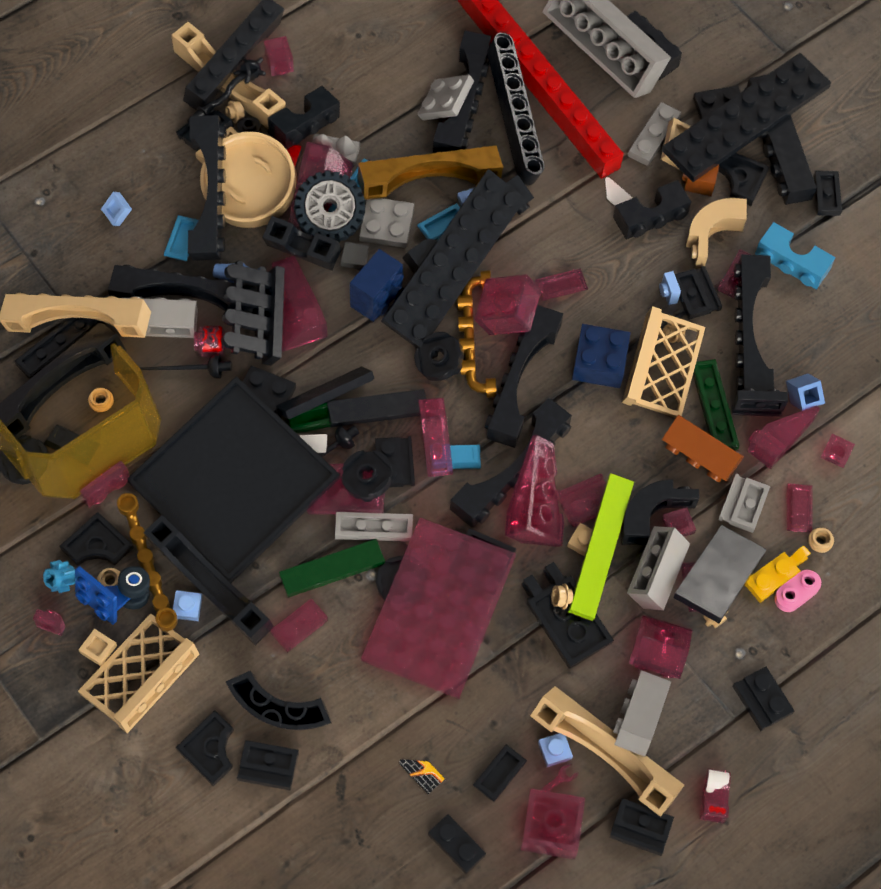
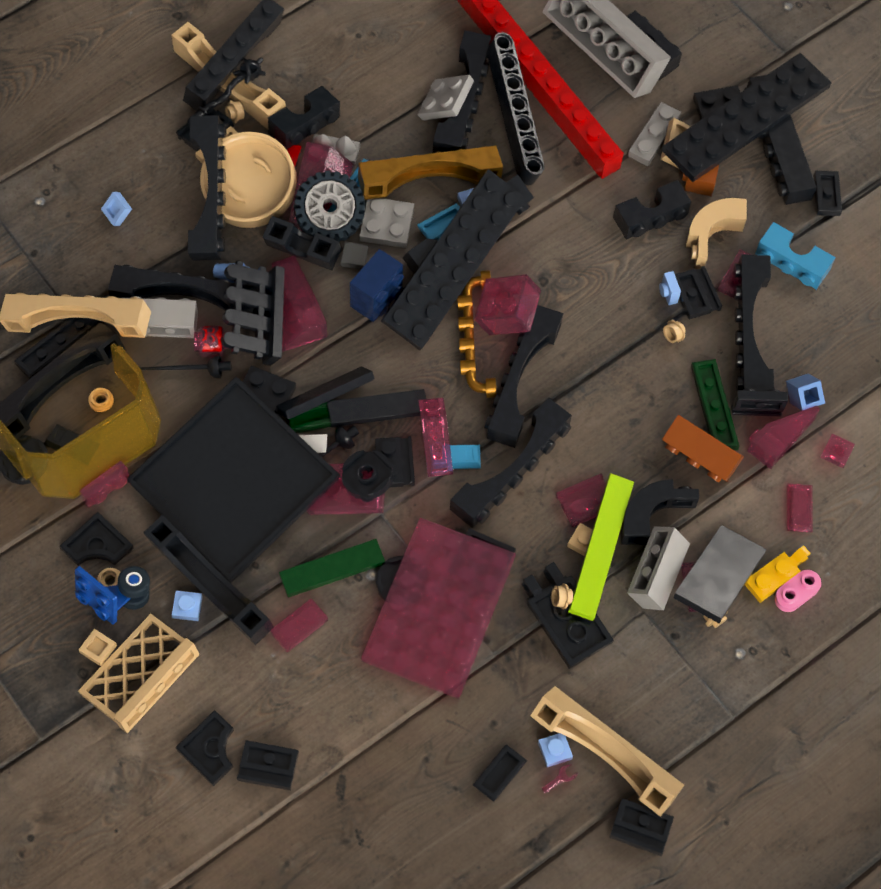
clear pink plate [33,609,66,636] -> none
dark azure gear [43,560,75,593] -> none
pearl gold bar [117,493,178,631] -> none
dark azure tile [164,215,199,261] -> none
black brick [226,671,332,730] -> none
black plate [237,116,261,133] -> none
clear pink brick [264,36,294,76] -> none
light grey plate [335,512,413,542] -> none
sticker [399,759,445,794] -> none
black plate [414,332,464,381] -> none
black plate [428,814,486,874] -> none
clear pink wedge [505,435,564,547] -> none
clear pink brick [521,789,585,860] -> none
clear pink tile [535,268,588,301] -> none
dark blue brick [572,324,631,388] -> none
white sticker [605,177,633,206] -> none
light grey brick [613,670,671,757] -> none
tan fence [622,306,705,418] -> none
clear pink slope [629,615,693,679] -> none
clear pink plate [662,507,696,537] -> none
clear pink leg [700,768,731,824] -> none
black tile [718,153,770,206] -> none
light grey plate [718,474,770,533] -> none
black plate [732,666,794,731] -> none
tan plate [808,528,834,553] -> none

